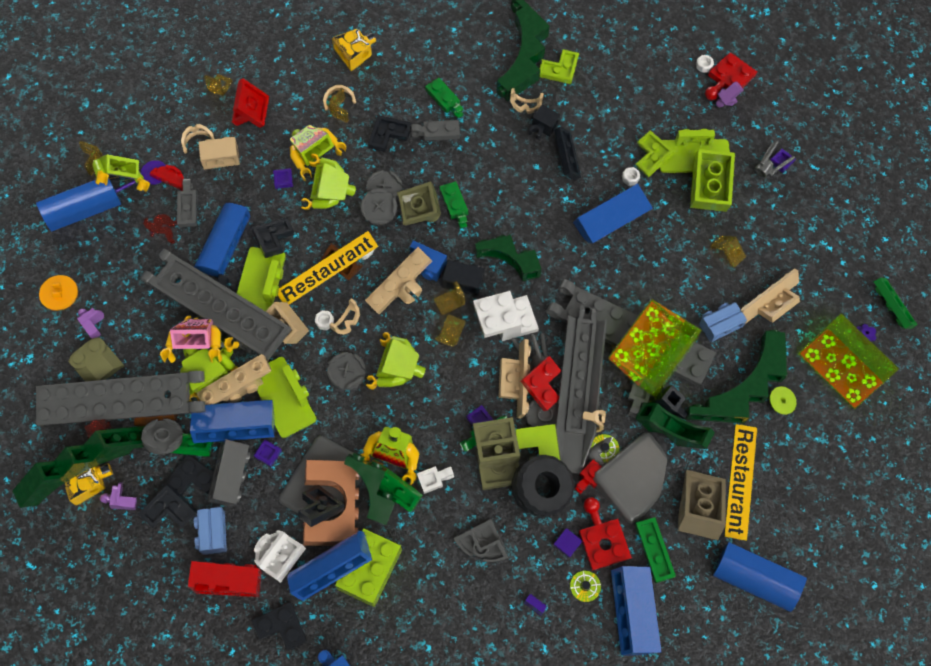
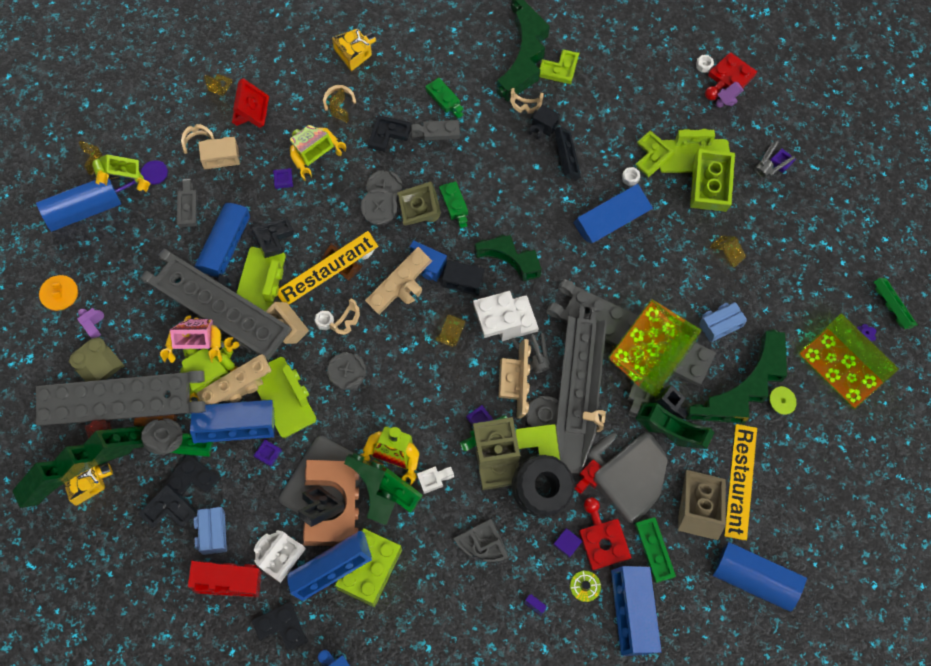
medium lavender piece [100,482,137,510] -> none
clear red piece [143,214,177,243] -> none
red tile [150,165,184,191] -> none
dark grey brick [207,439,250,507] -> none
lime torso [301,154,356,210] -> none
lime torso [366,332,426,390] -> none
clear yellow bracket [434,281,465,315] -> none
red plate [520,356,561,411] -> none
piece [591,434,619,463] -> none
tan bracket [741,269,800,324] -> none

